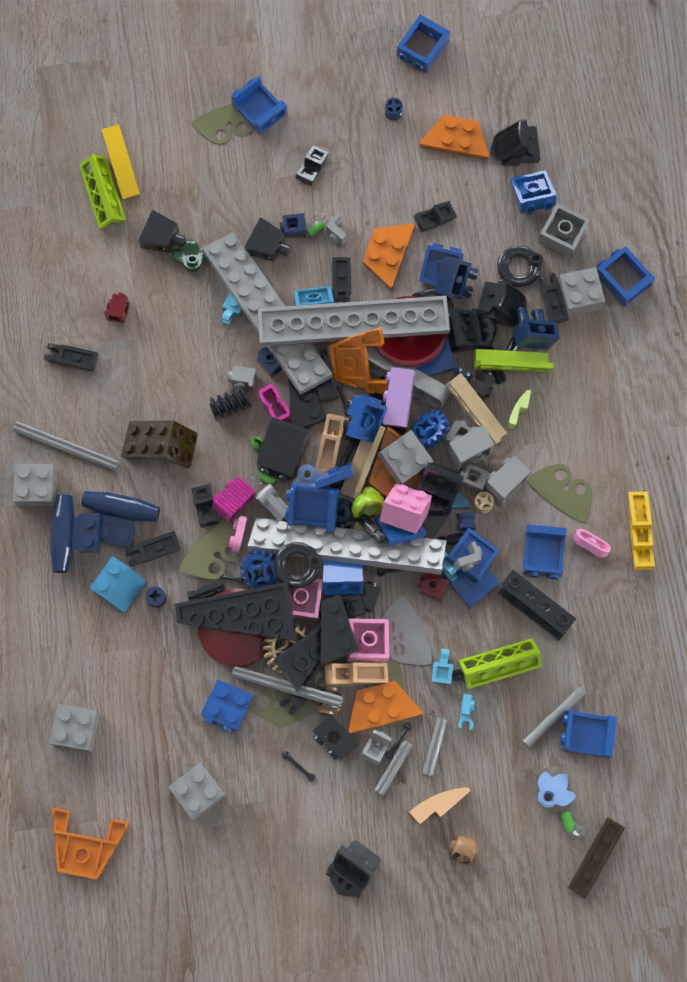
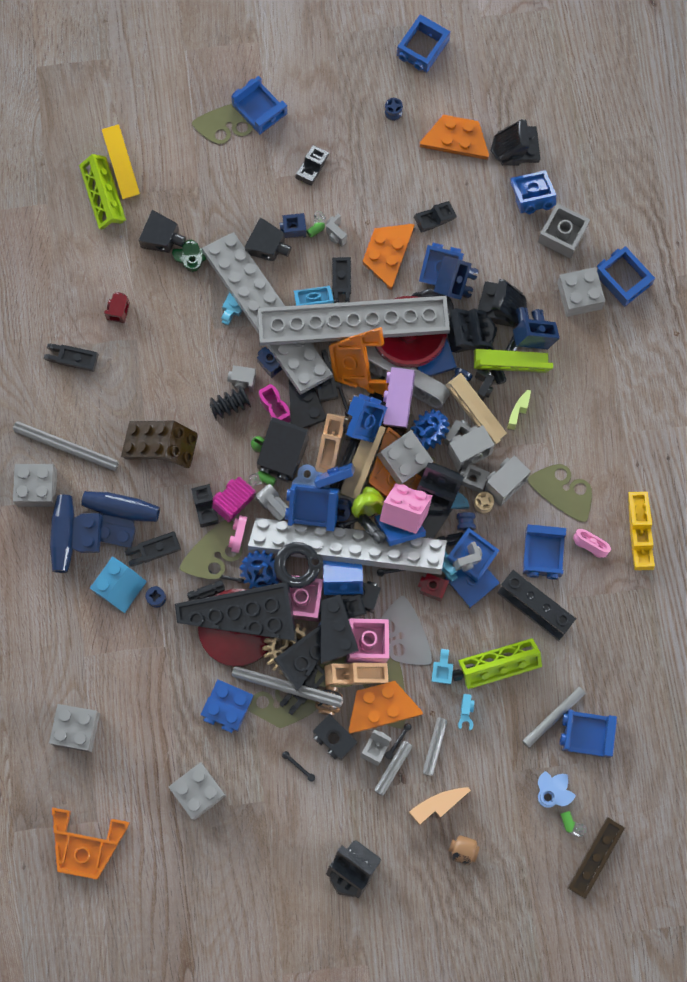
black piece [497,246,543,287] -> none
black hinge [538,273,569,324] -> none

